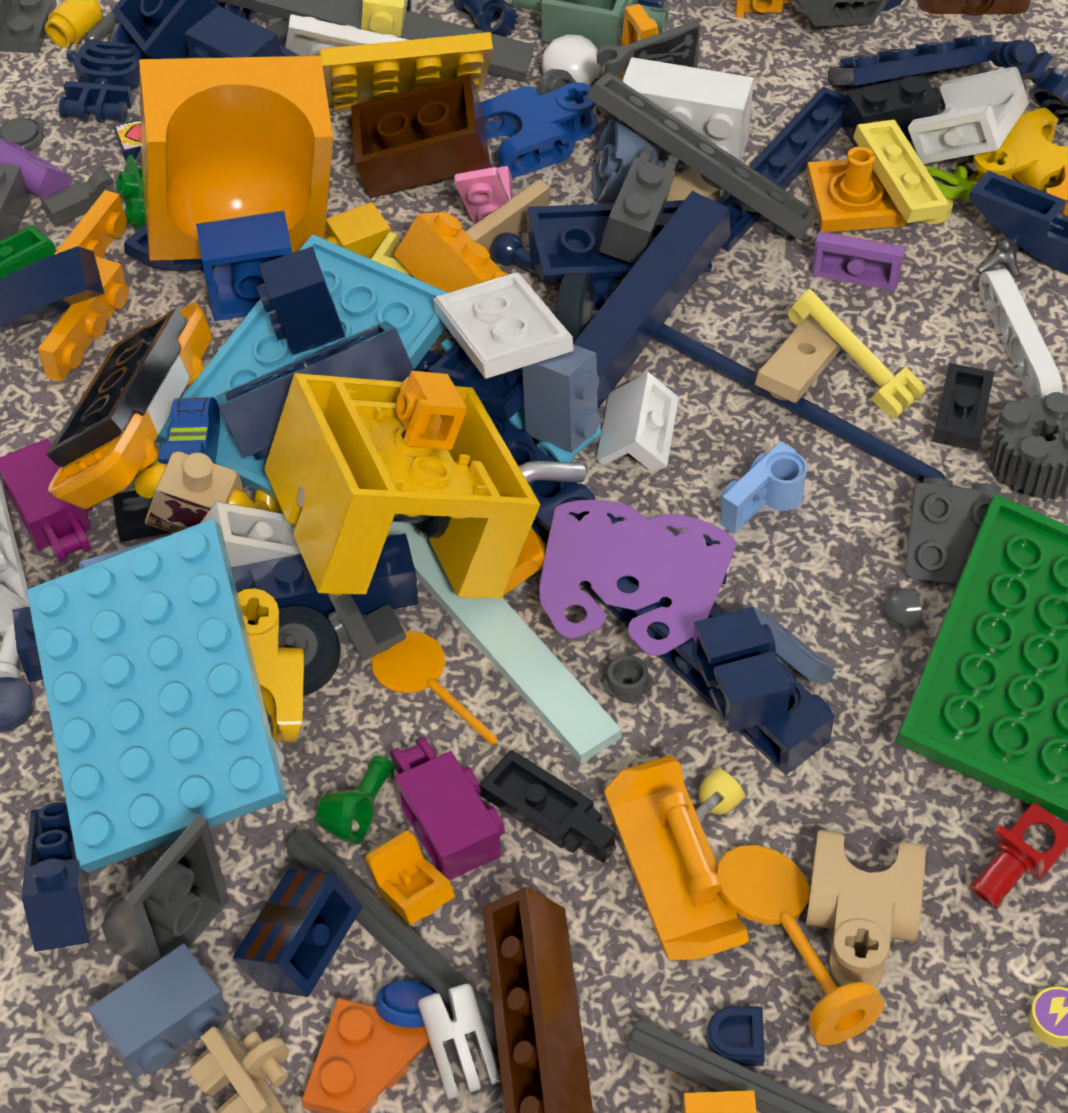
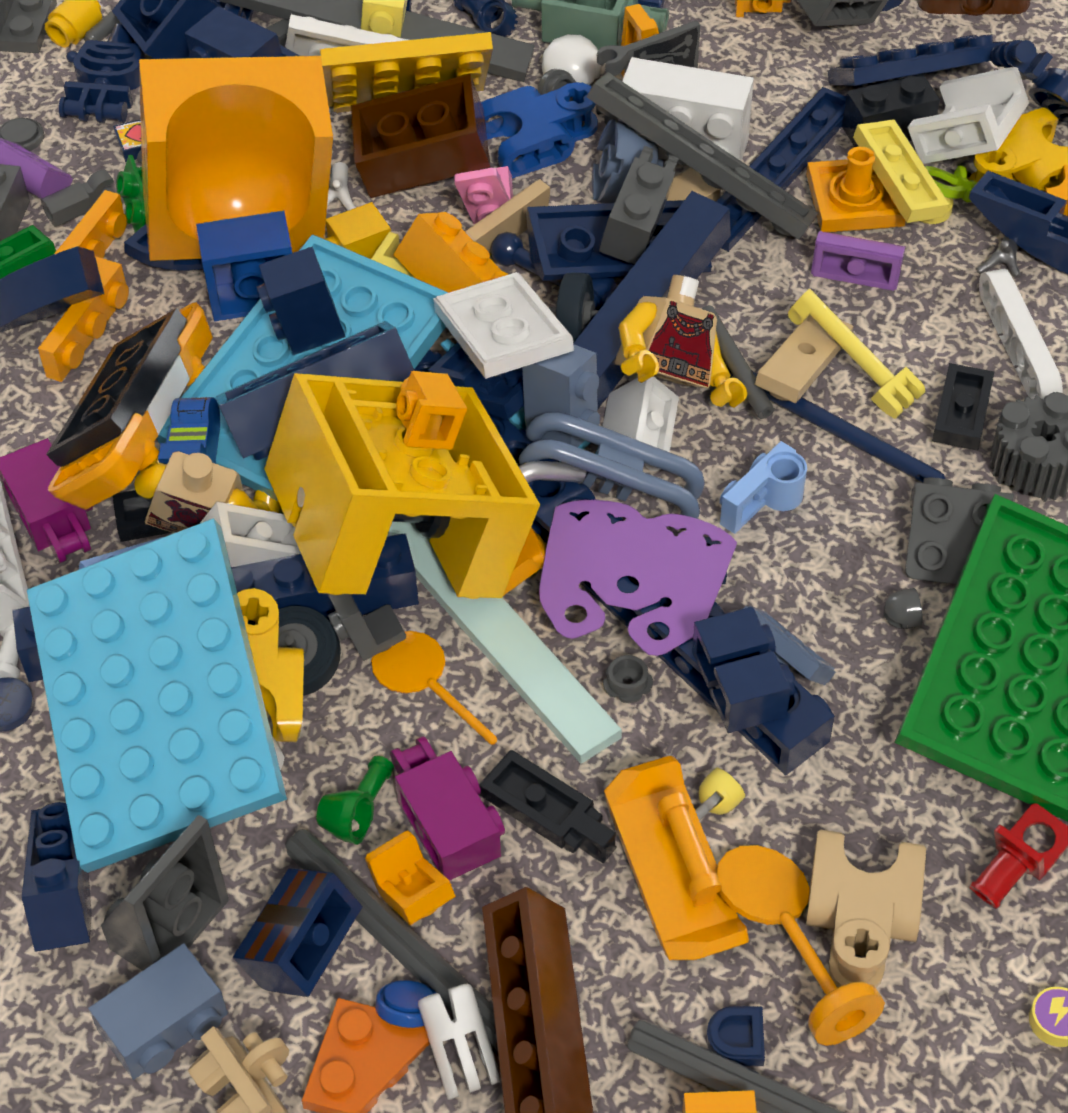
none -> white bar [327,162,356,211]
none -> sand blue piece [519,412,705,529]
none -> torso [615,275,747,408]
none -> dark grey piece [702,305,775,419]

